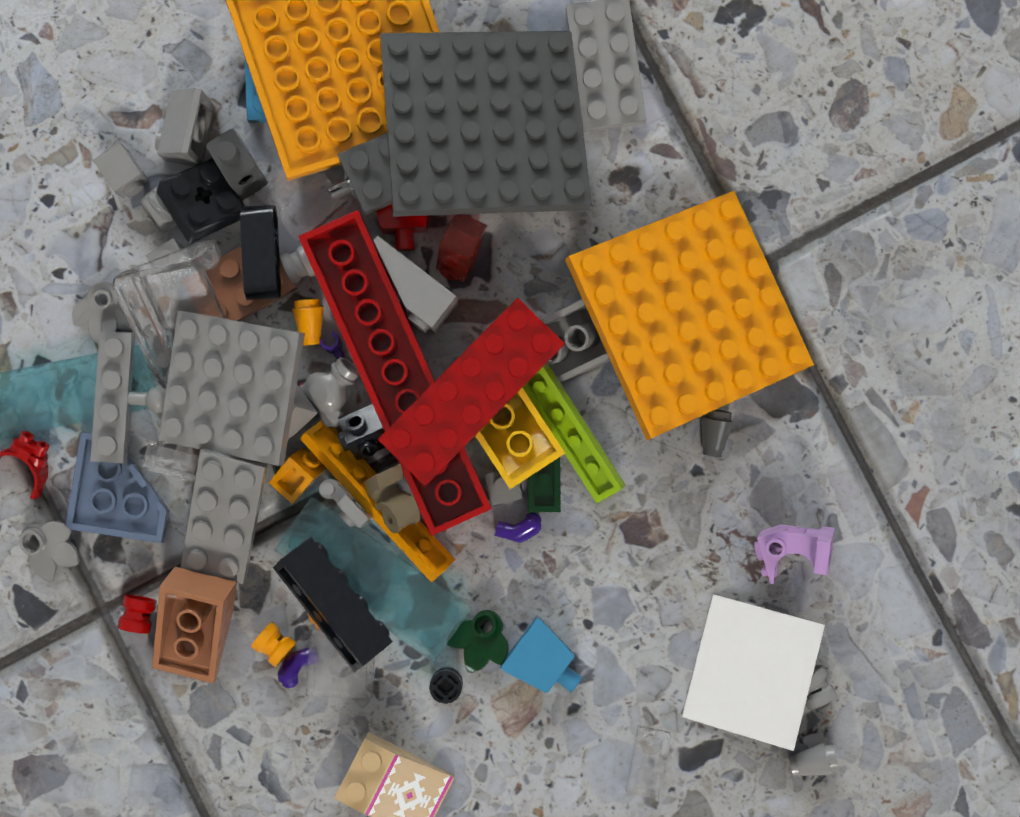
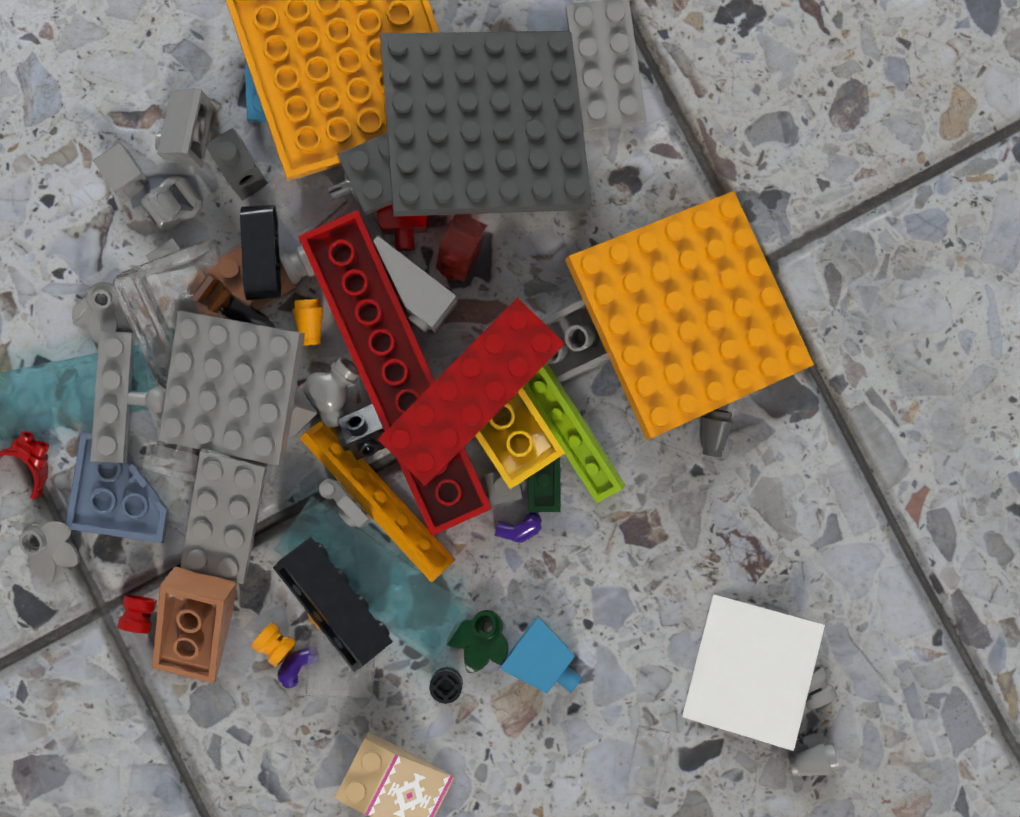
black brick [157,158,245,244] -> none
light orange bracket [268,447,326,504] -> none
dark purple hand [320,332,346,360] -> none
dark tan leg [364,464,420,533] -> none
lavender tile [754,524,835,584] -> none
none -> piece [190,273,275,328]

